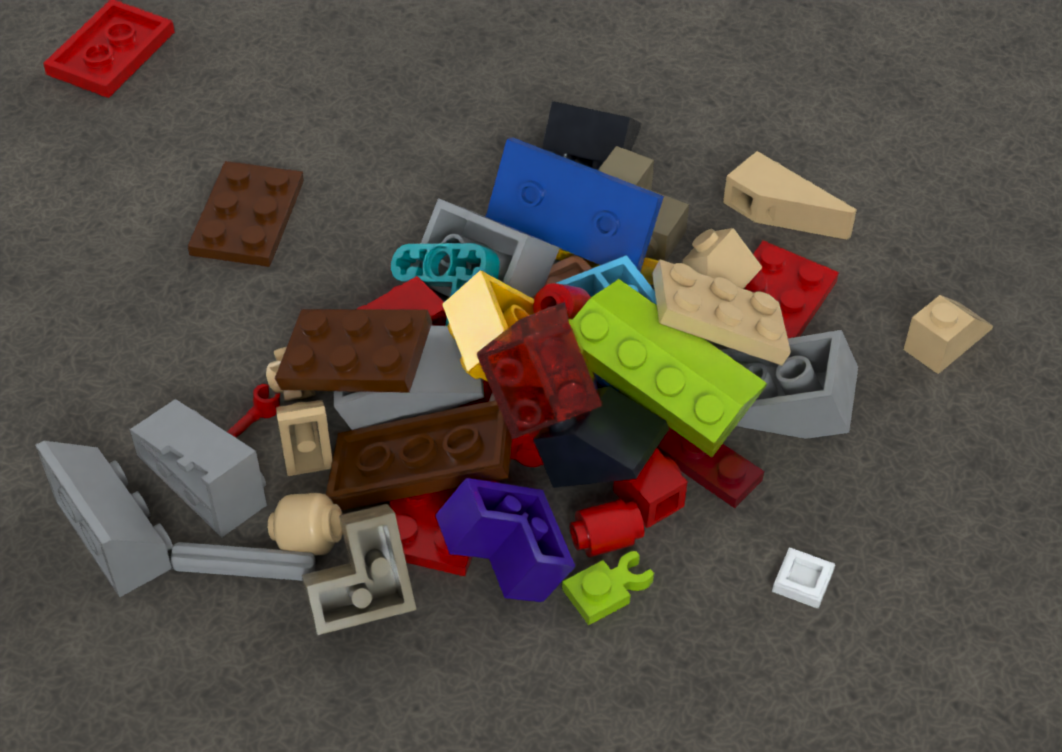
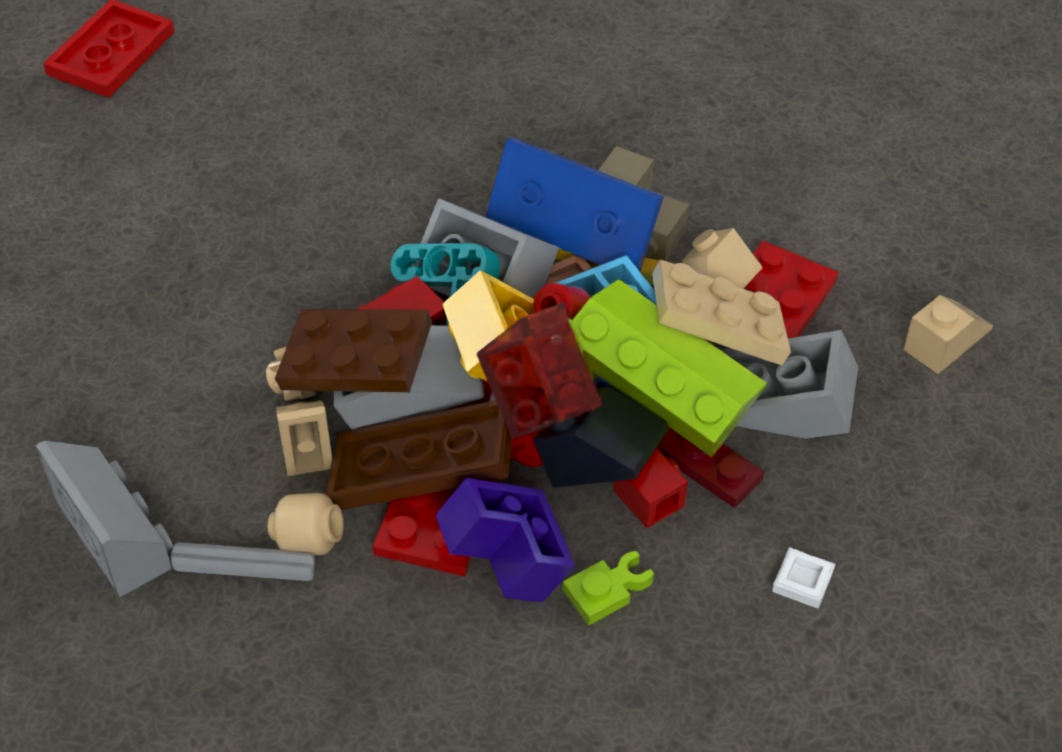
light grey wedge [130,399,267,538] -> none
reddish brown plate [188,161,304,267] -> none
red hand [227,384,280,438] -> none
dark tan brick [301,504,416,635] -> none
black slope [542,101,642,169] -> none
red brick [569,499,644,557] -> none
tan slope [723,151,857,240] -> none

